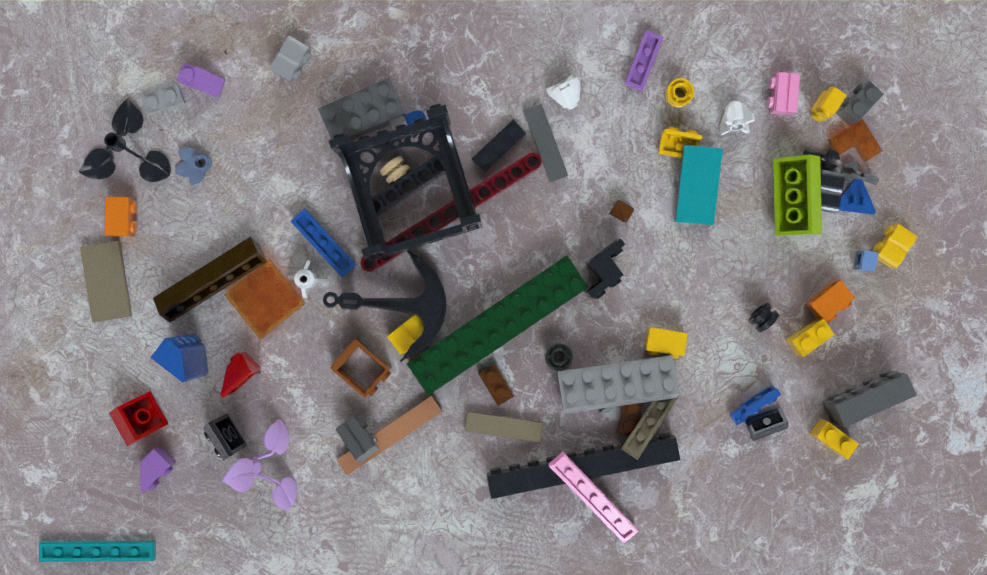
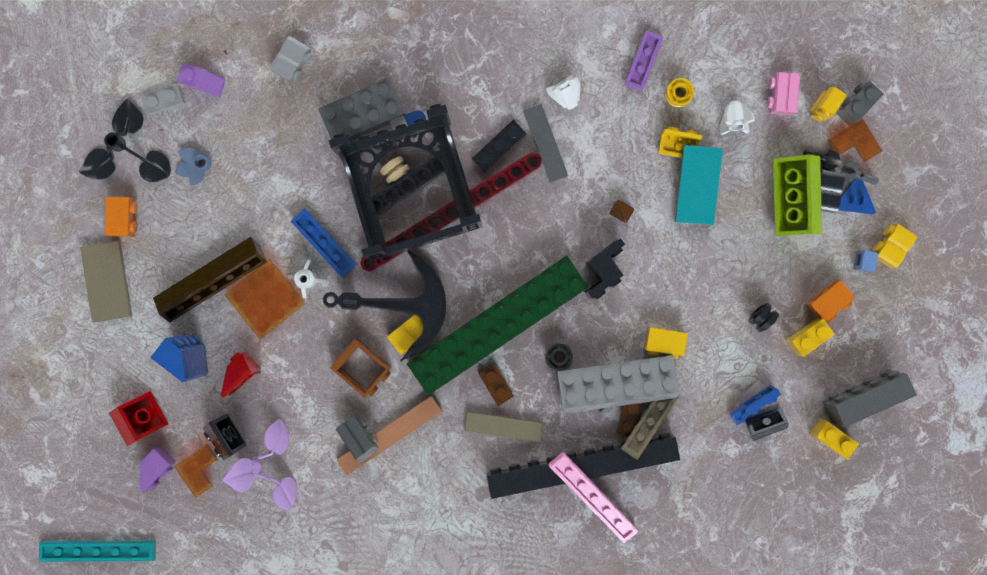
none -> clear orange plate [174,444,218,498]

